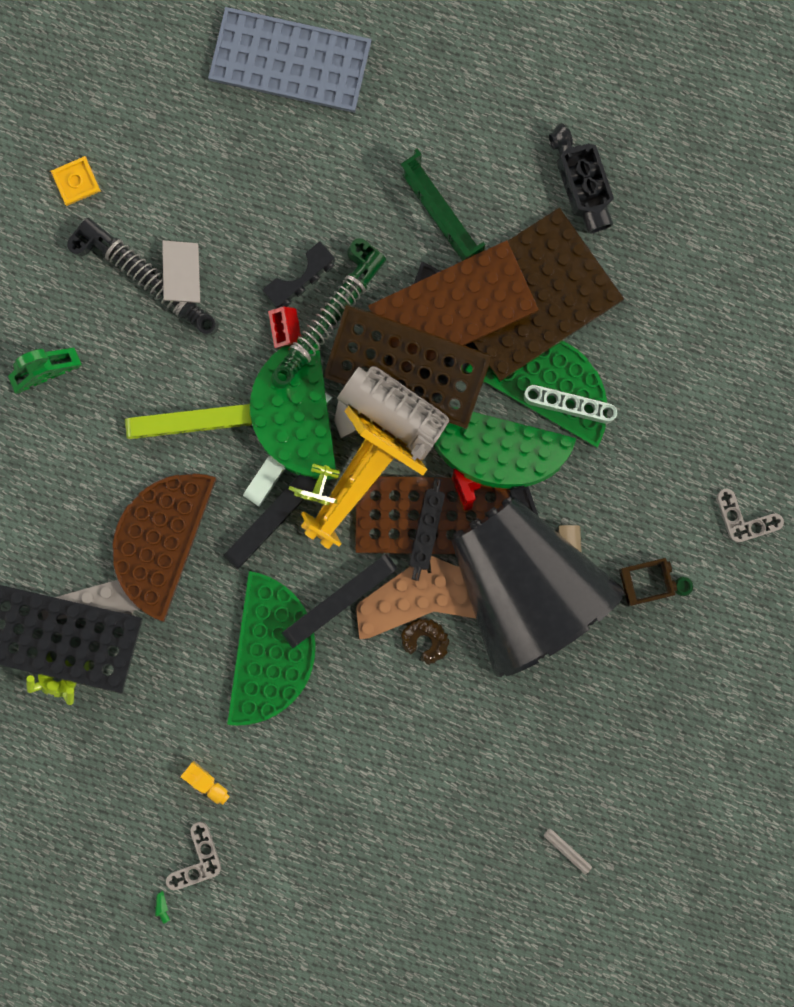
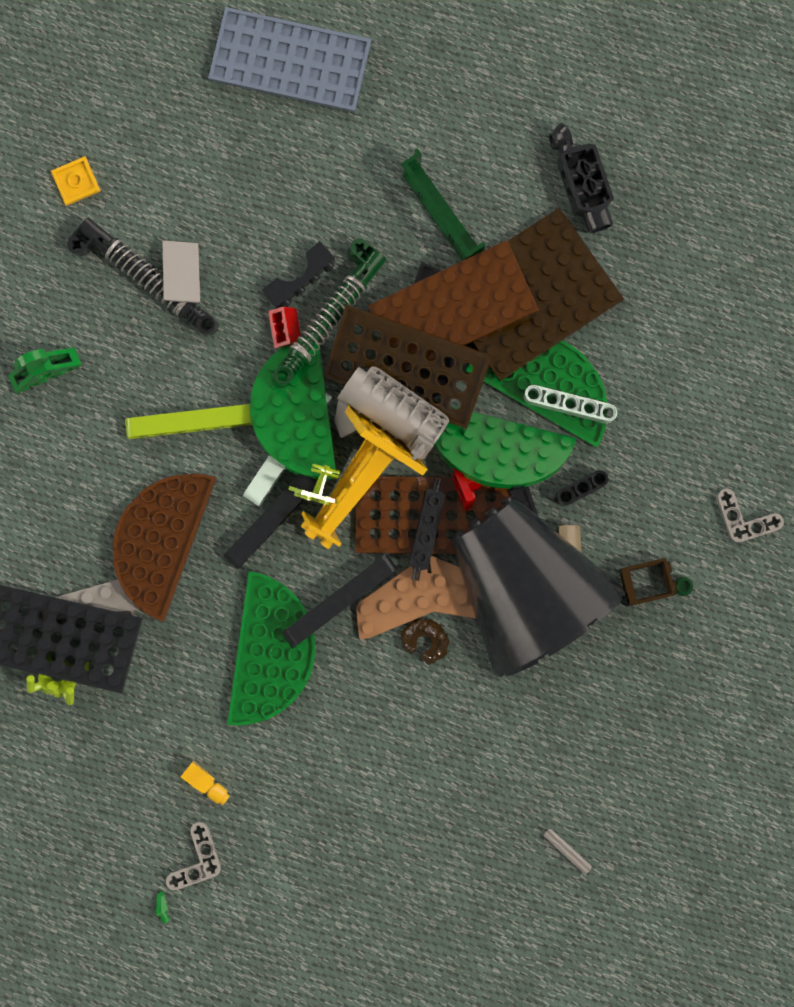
none -> black beam [556,470,609,507]

